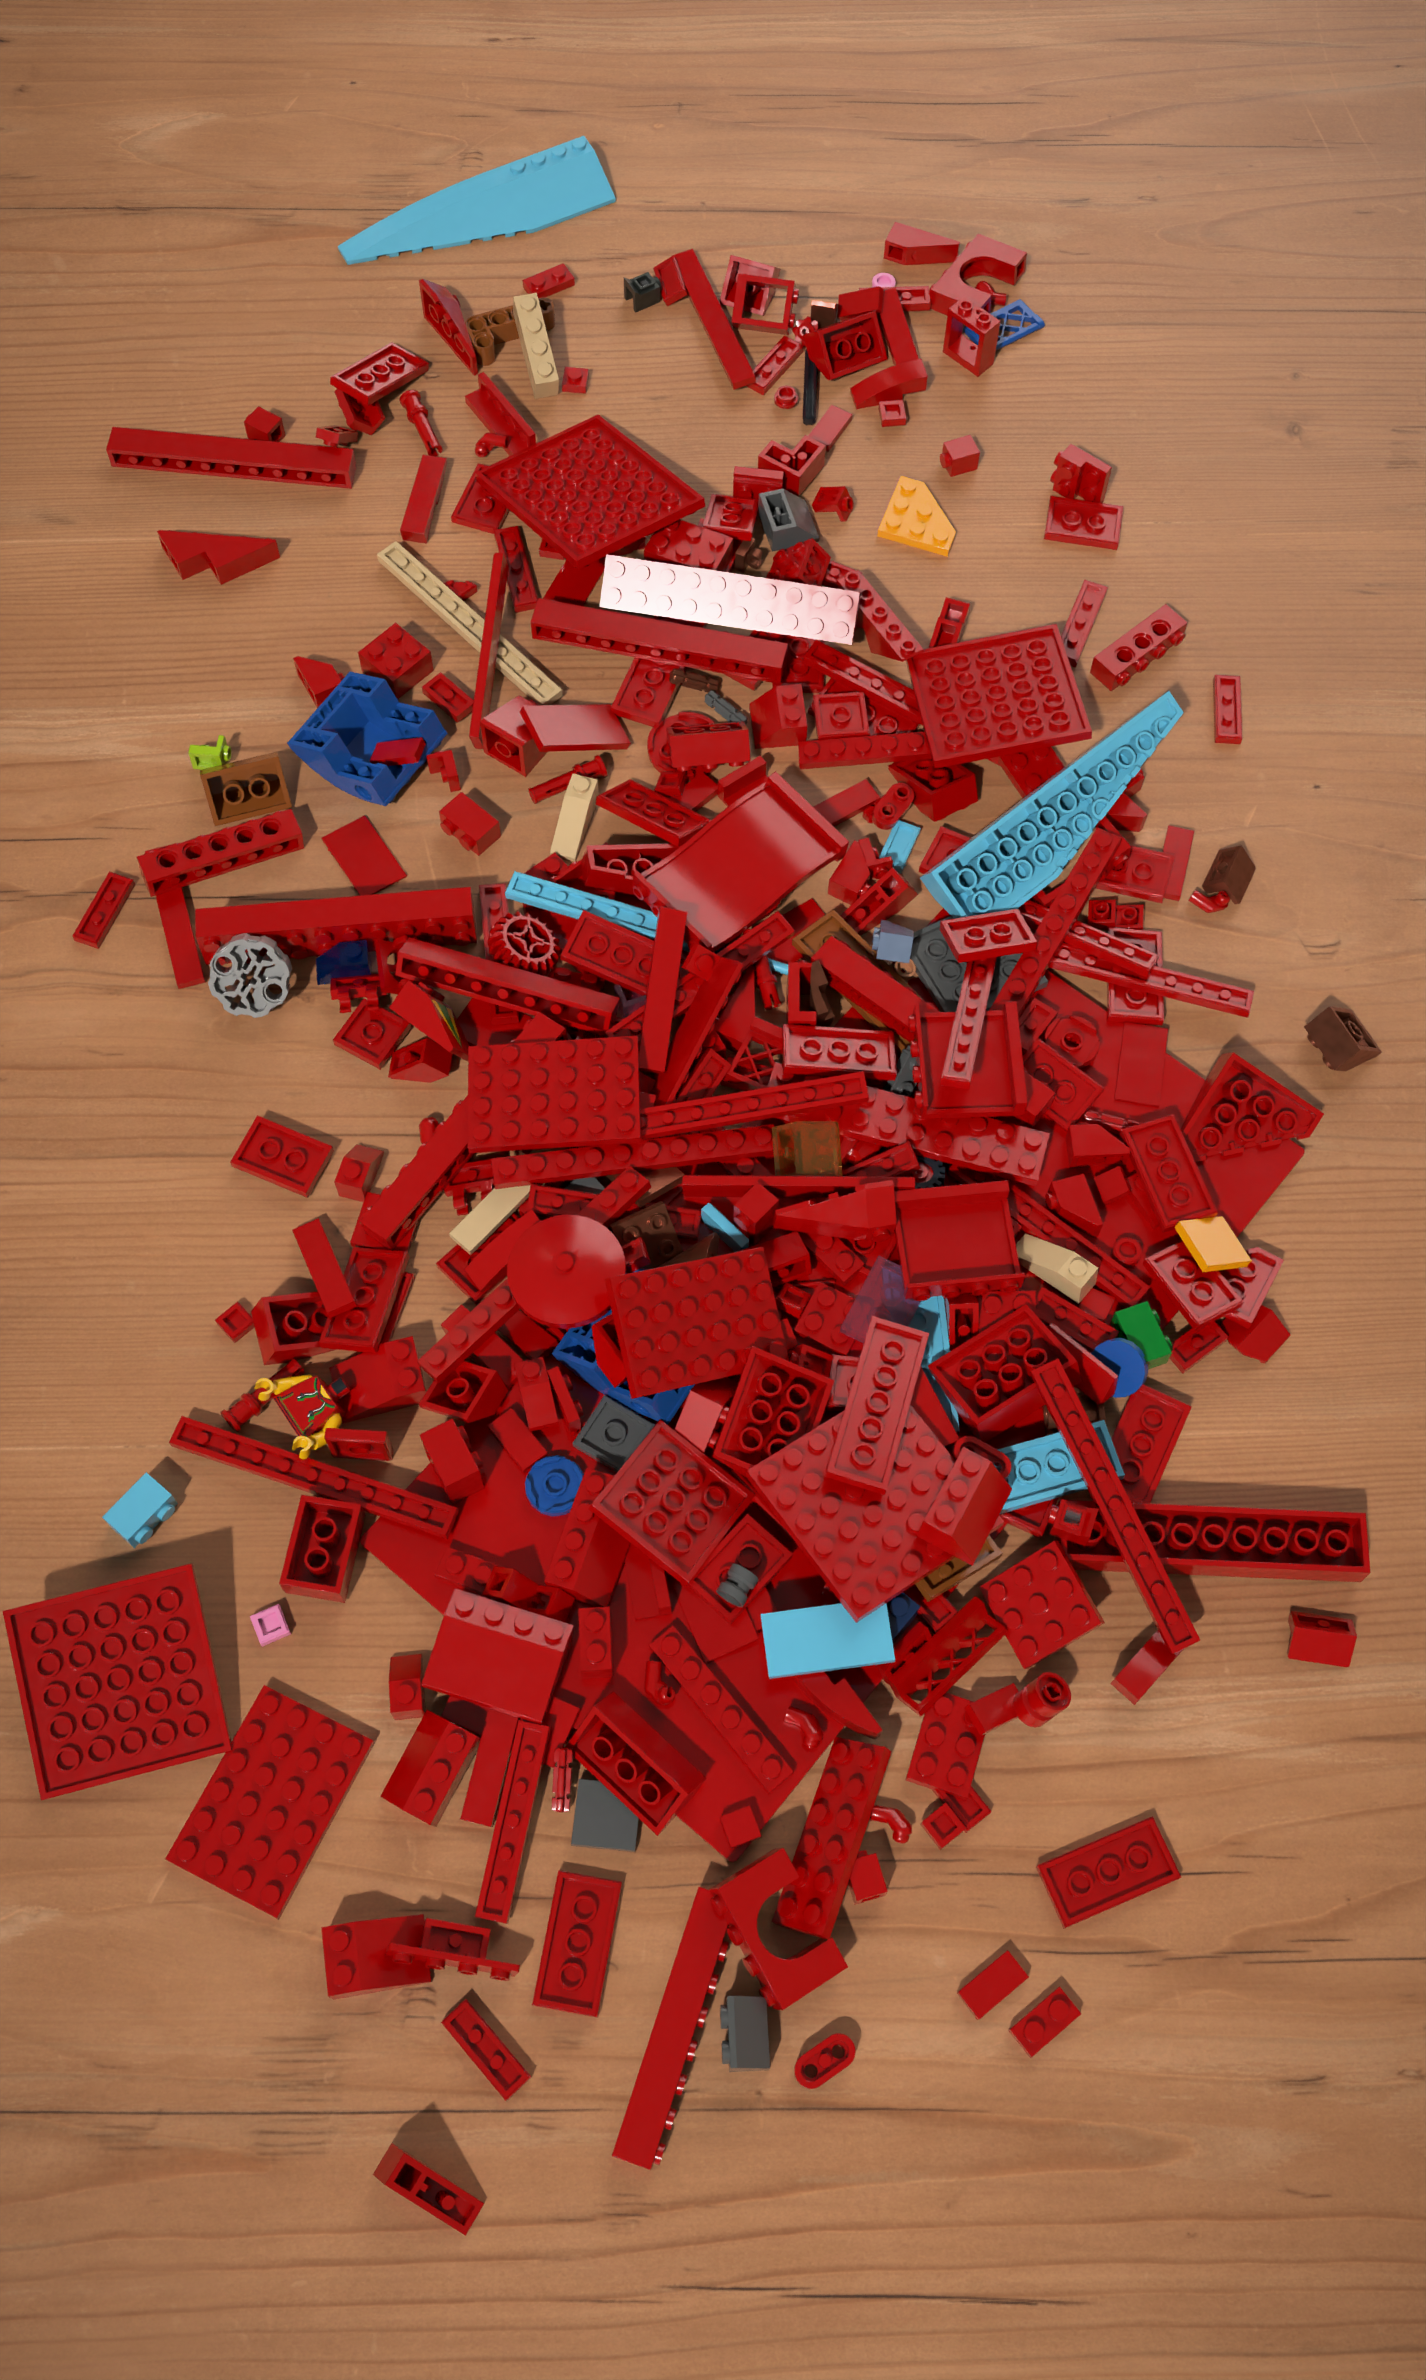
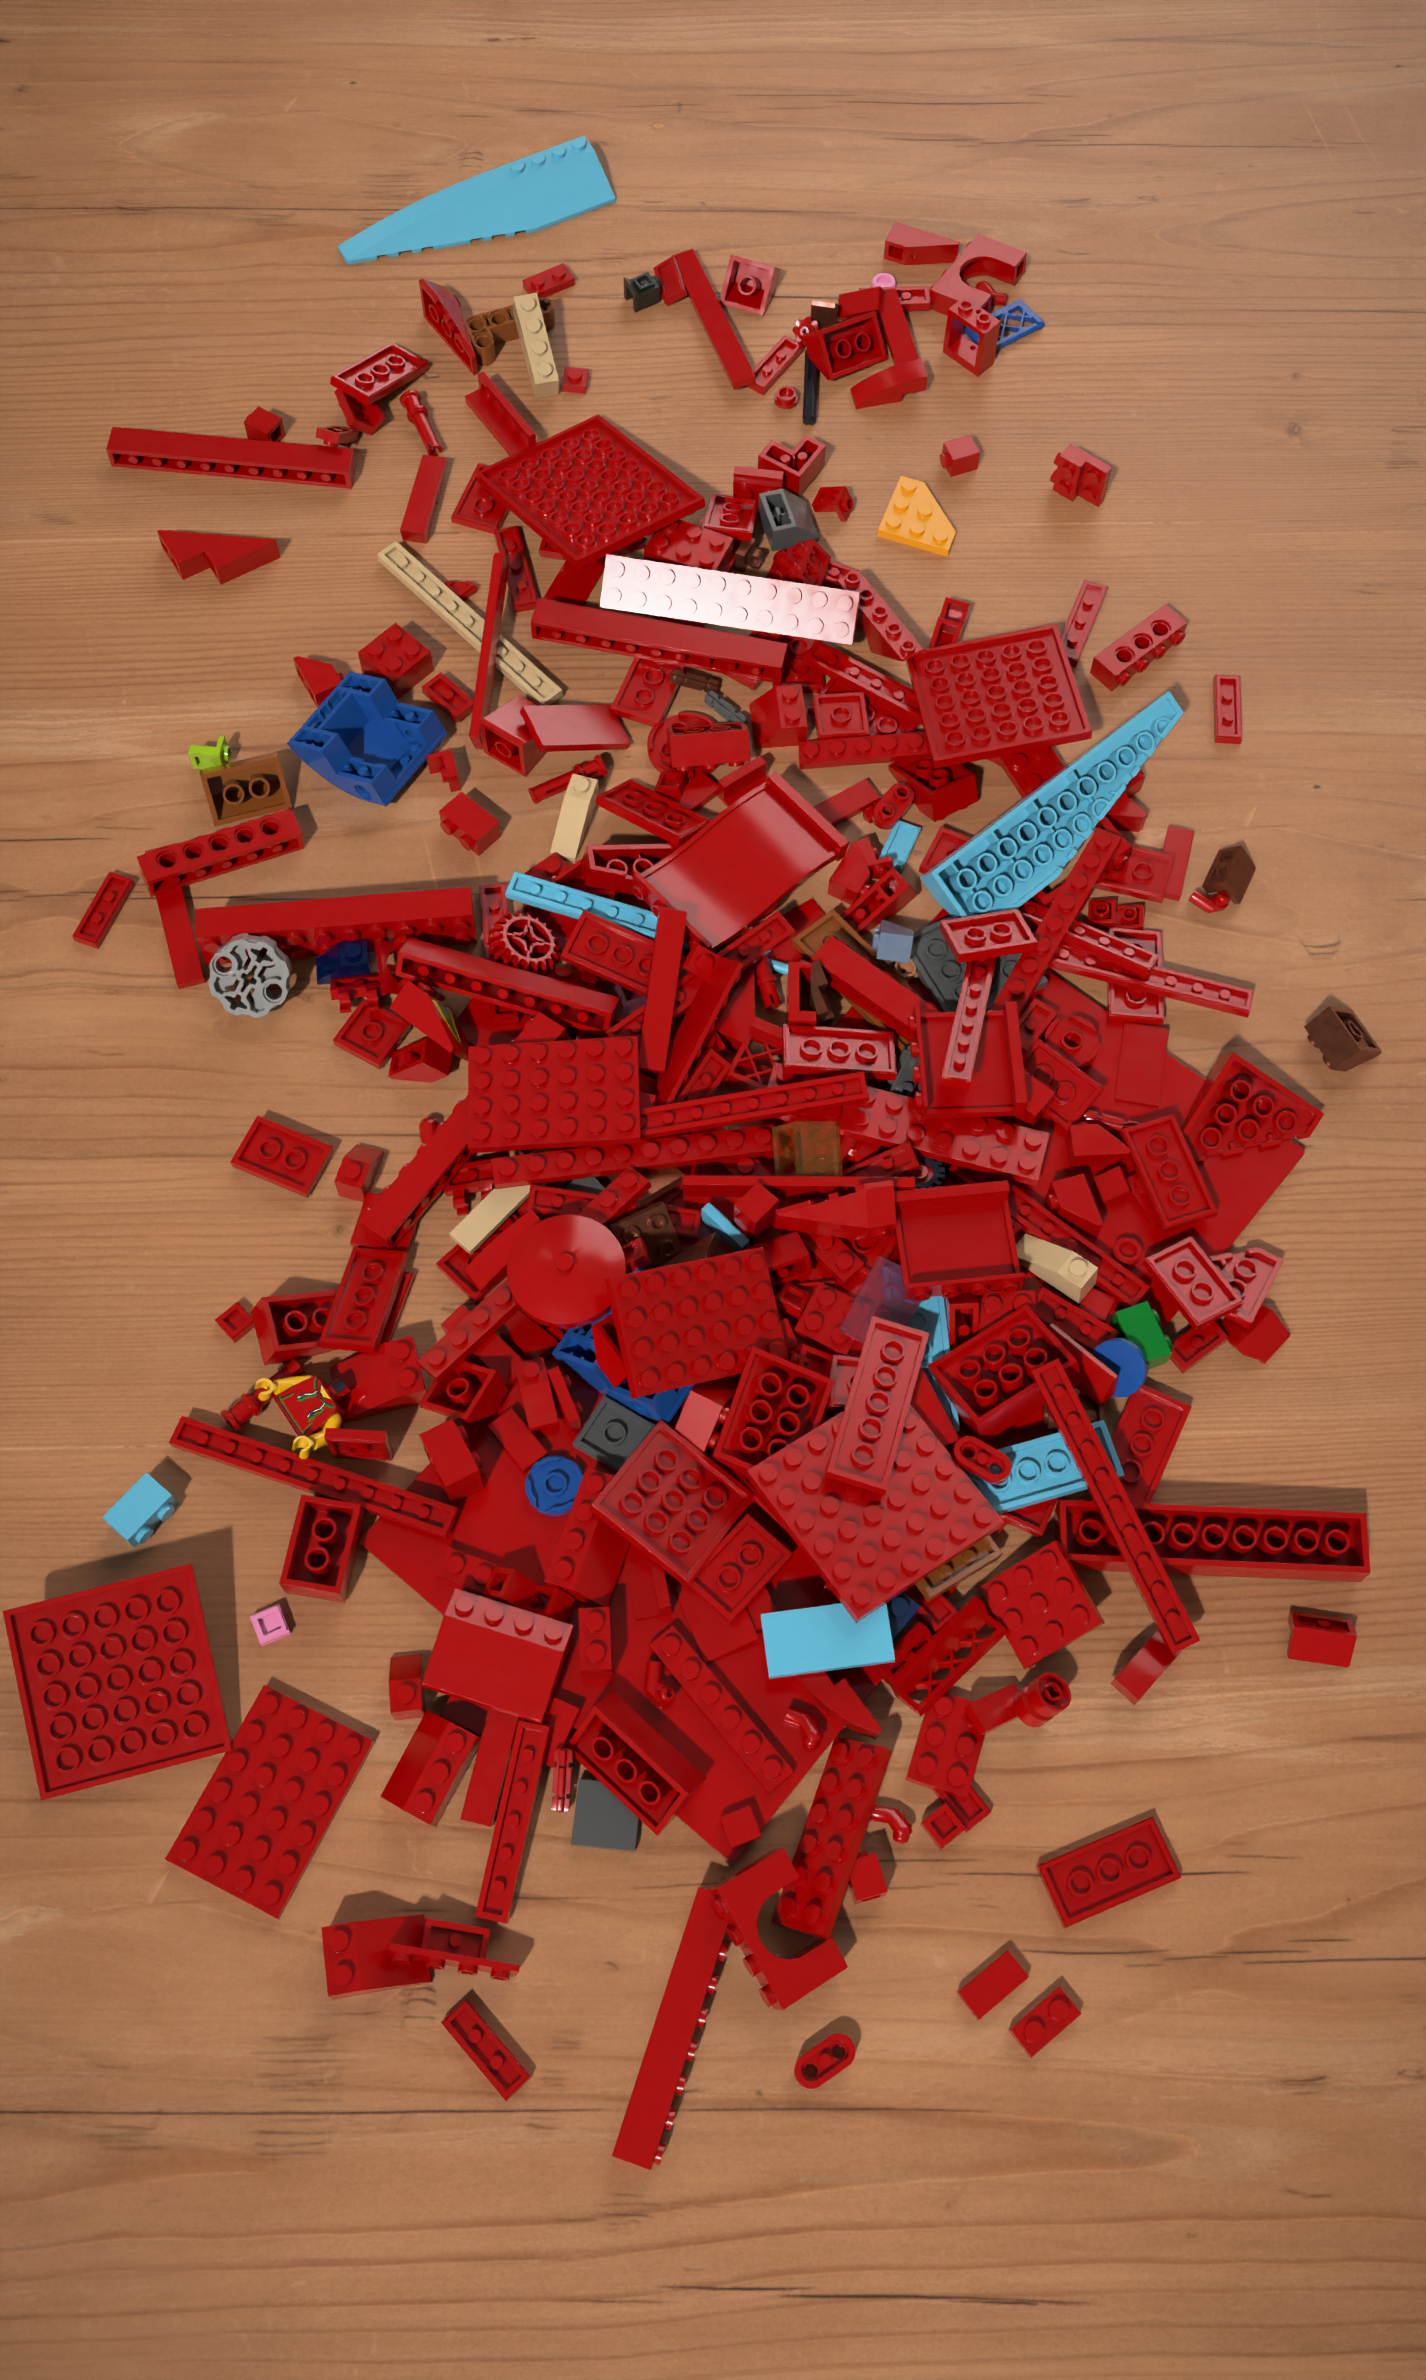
red tile [292,1218,357,1318] -> none
red window [321,815,407,896] -> none
red tile [370,737,426,766] -> none
red slope [373,2143,484,2236] -> none
red arm [475,432,509,457] -> none
red tile [532,1870,622,2018] -> none
dark grey wheel [716,1564,759,1607] -> none
dark grey slope [720,1996,770,2072] -> none
red window [731,273,799,335] -> none
tile [808,405,852,452] -> none
red plate [878,400,906,427] -> none
red slope [917,1447,1012,1566] -> none
red tile [1044,496,1123,550] -> none
red window [1047,1499,1099,1546] -> none
light orange tile [1174,1216,1252,1272] -> none

